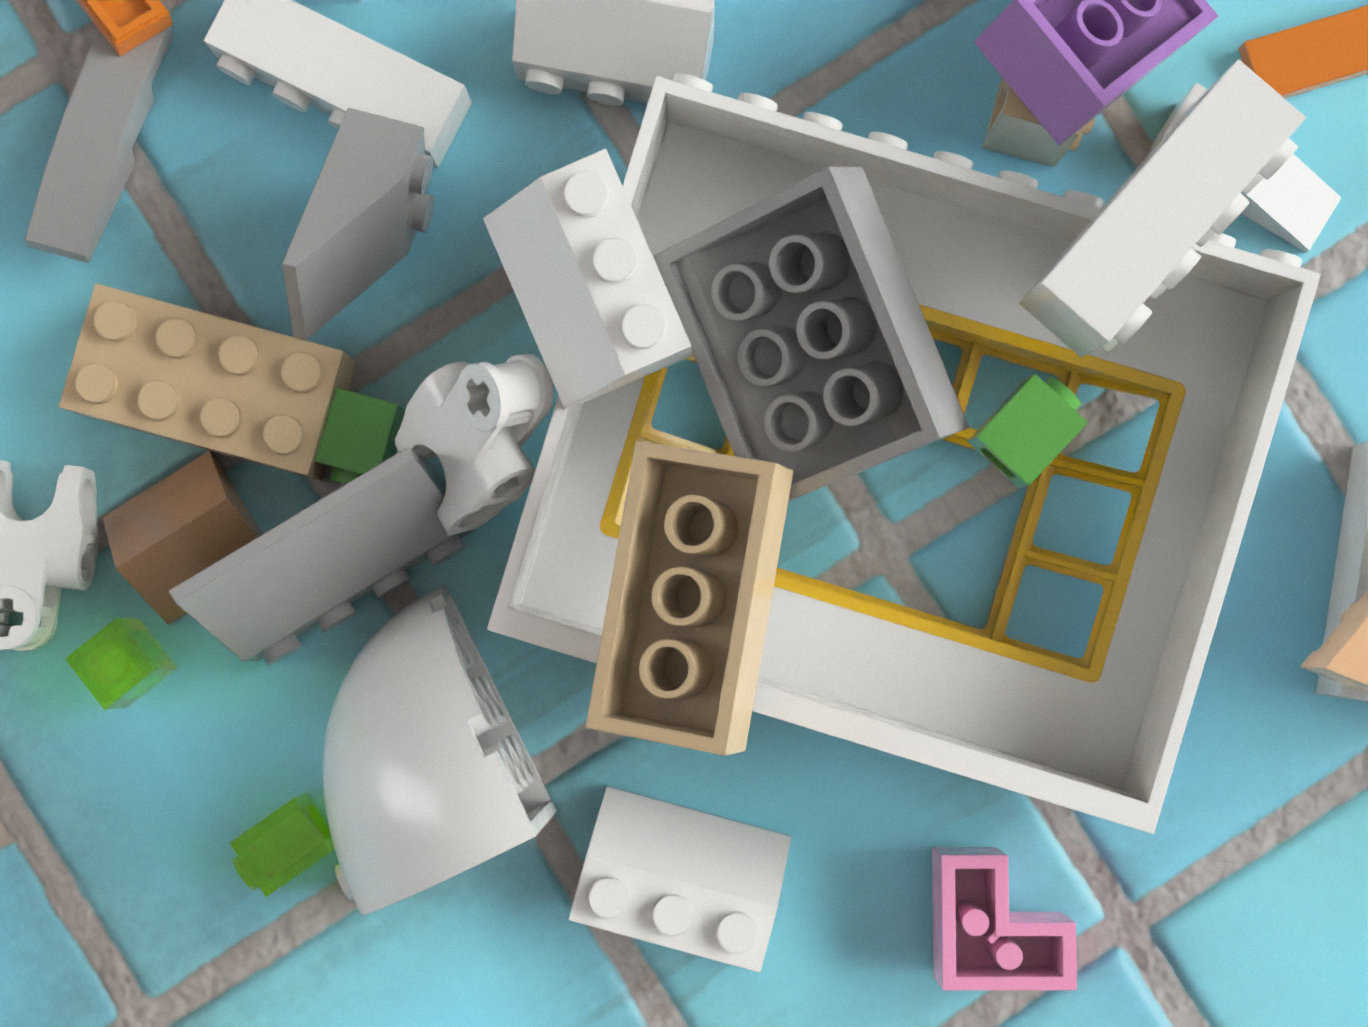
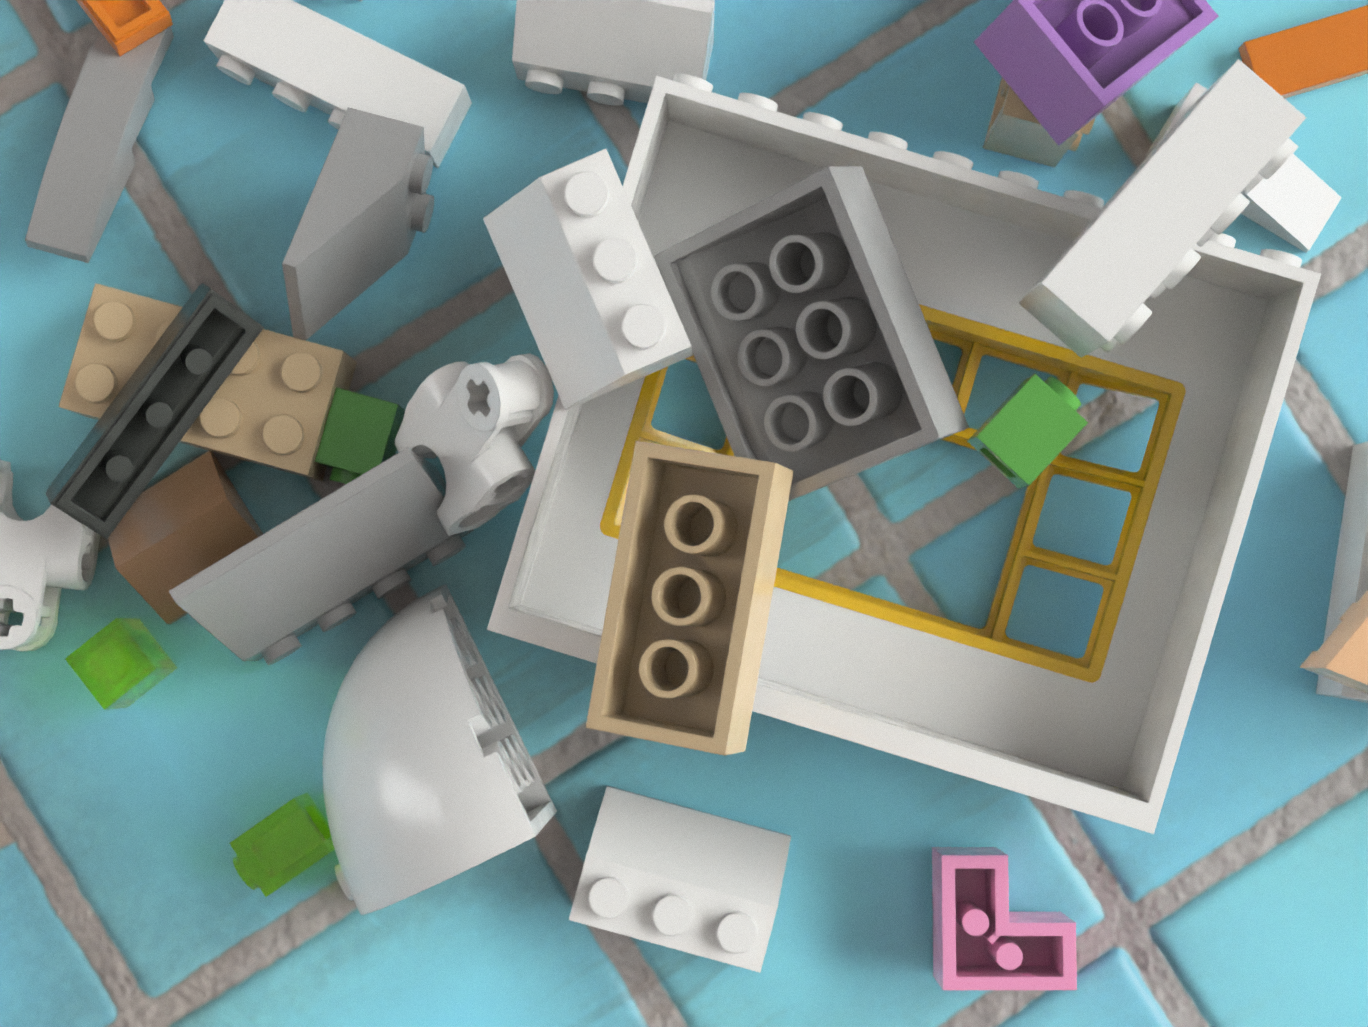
none -> pearl dark grey slope [46,283,264,539]

